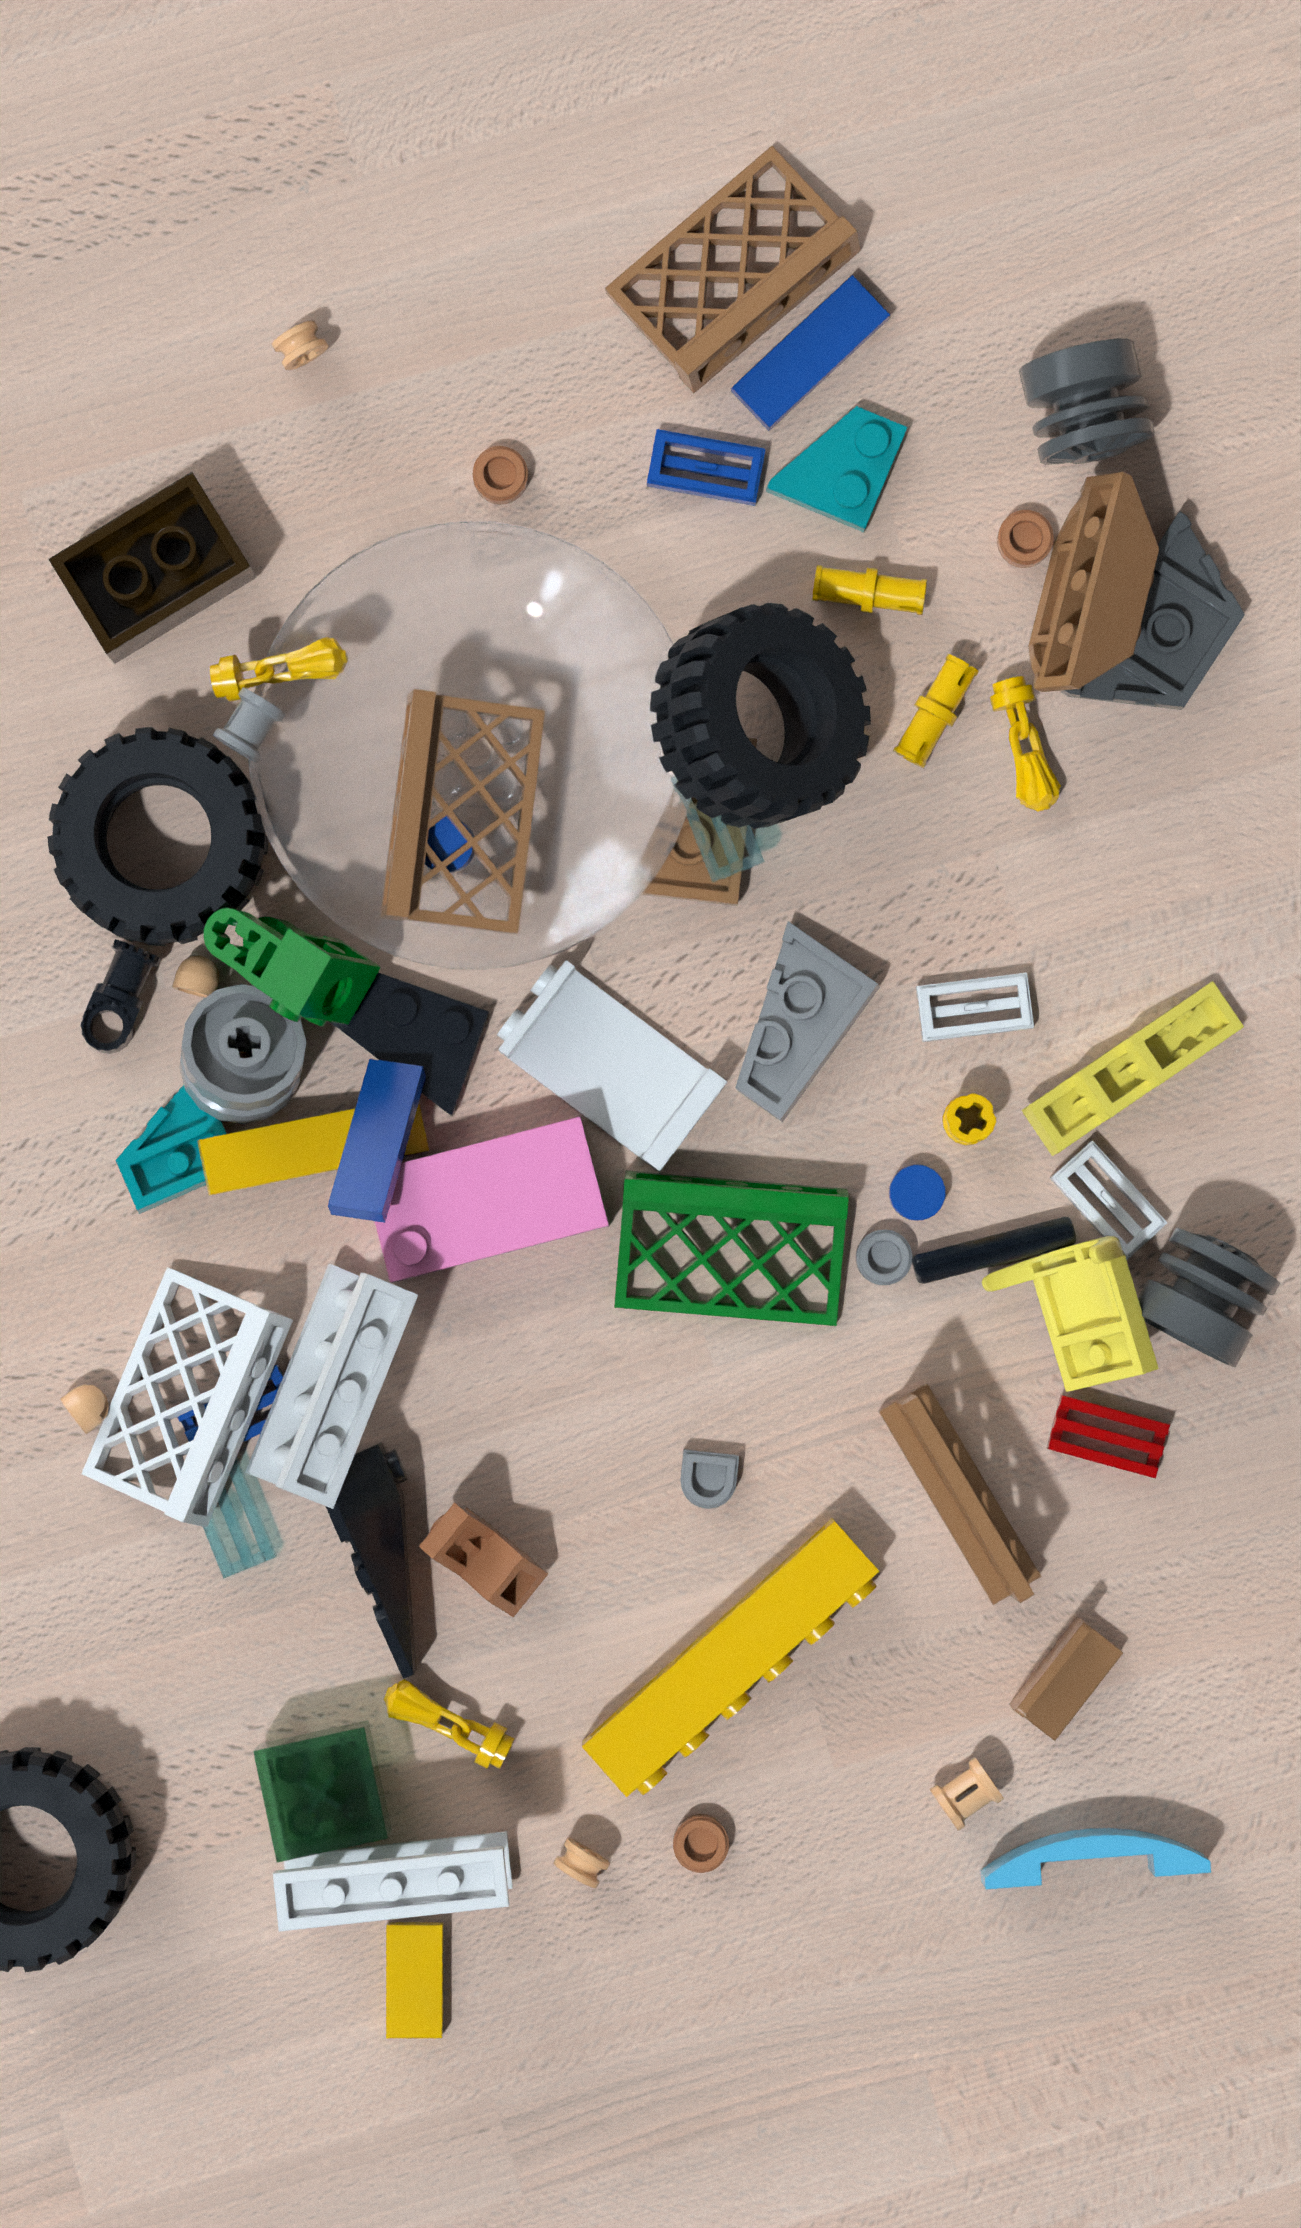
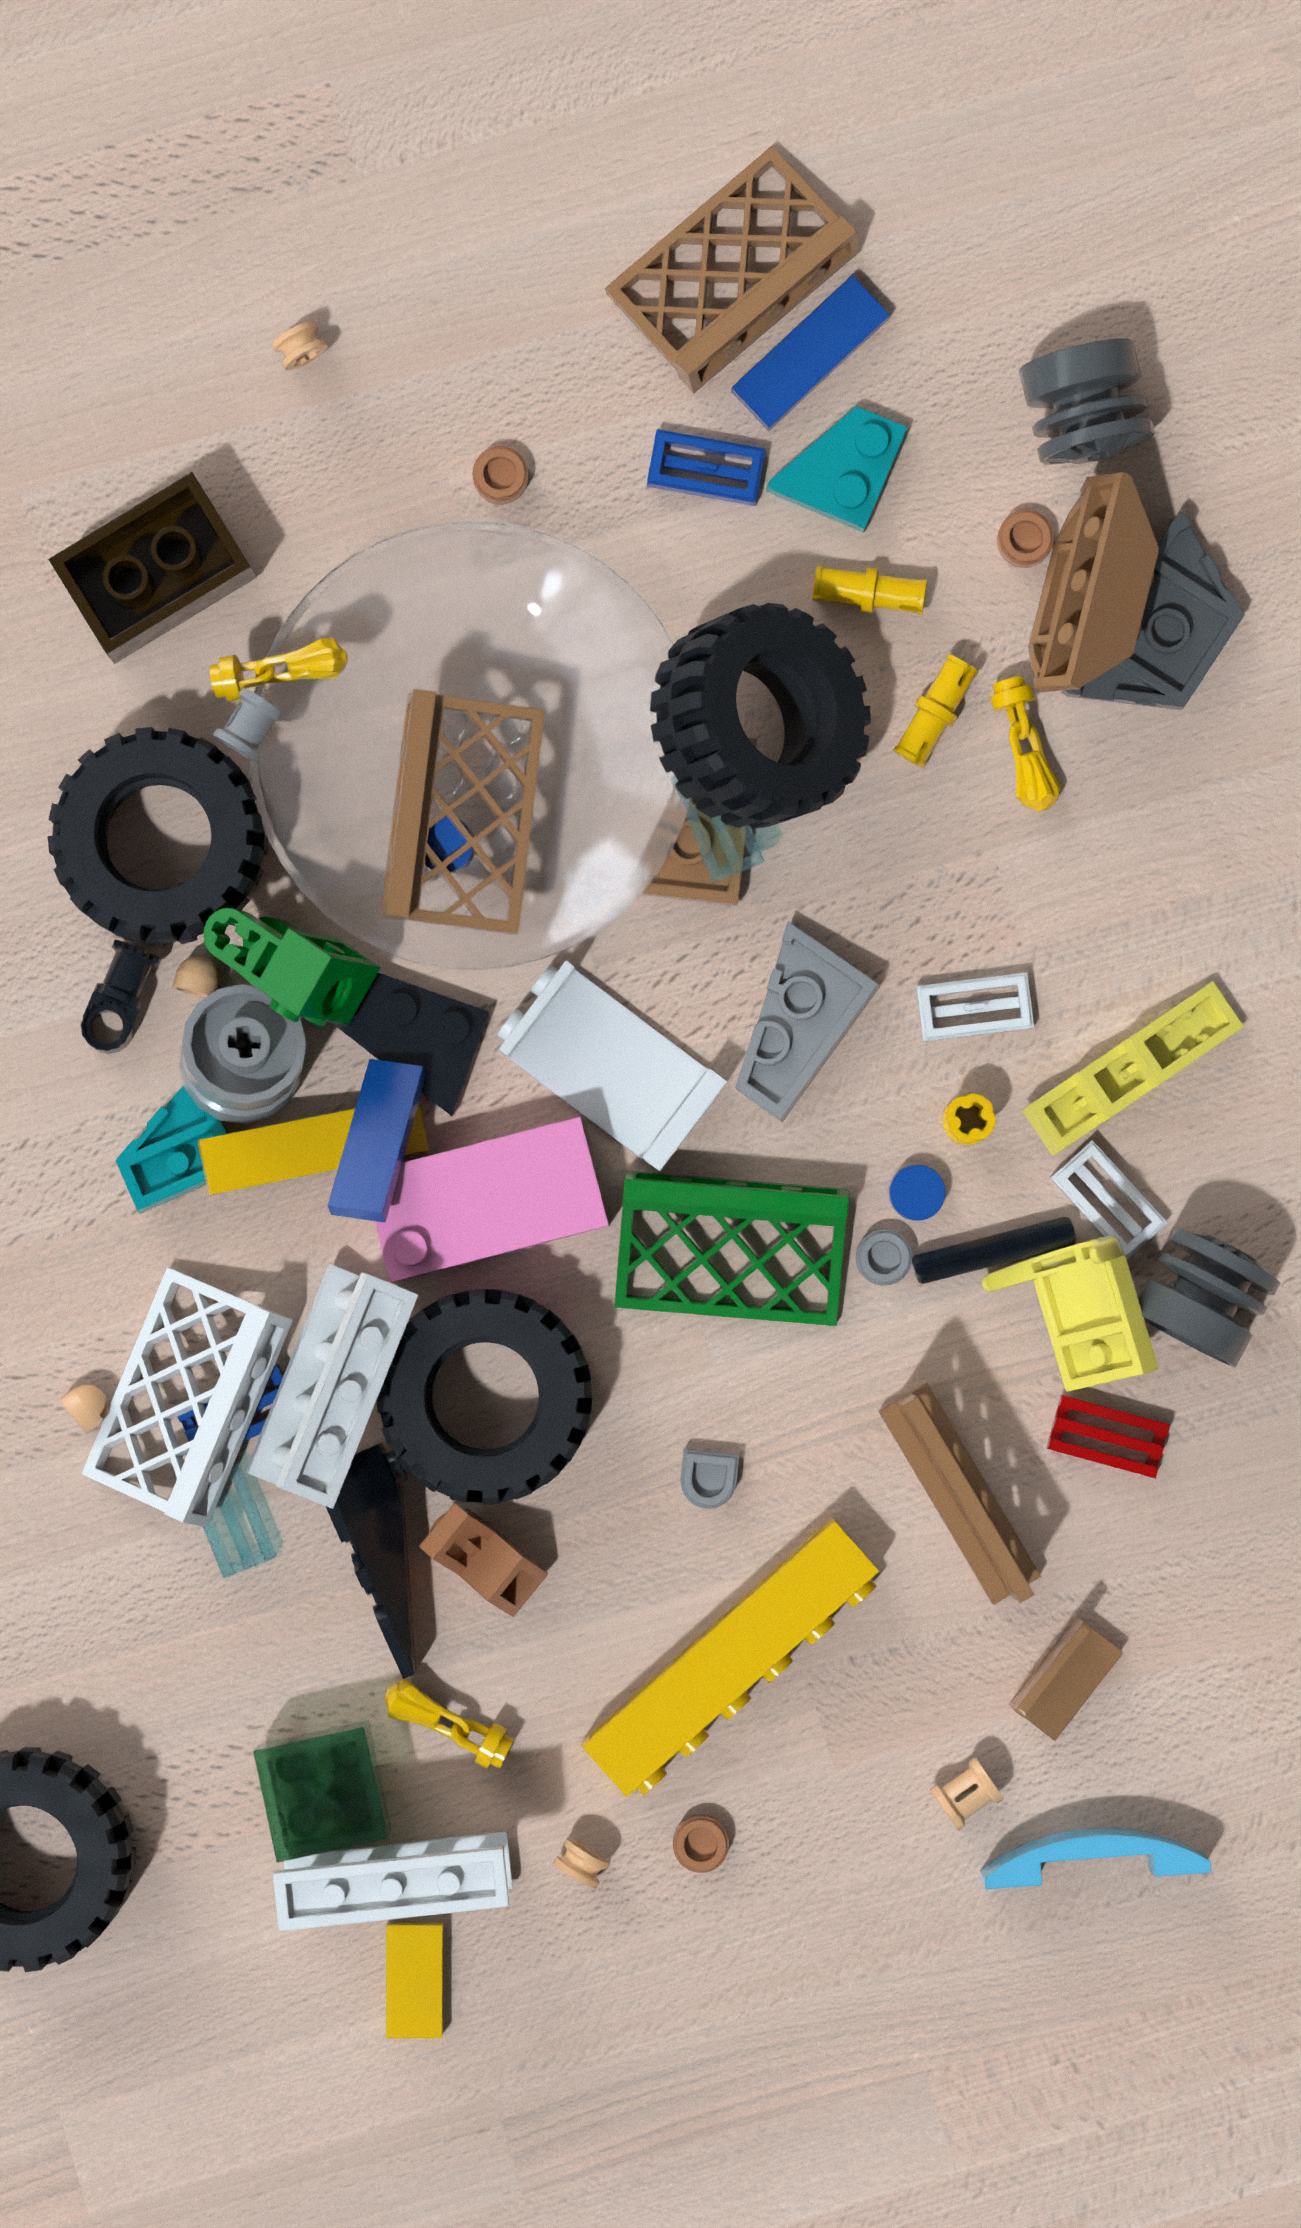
none -> black tyre [377,1289,593,1505]

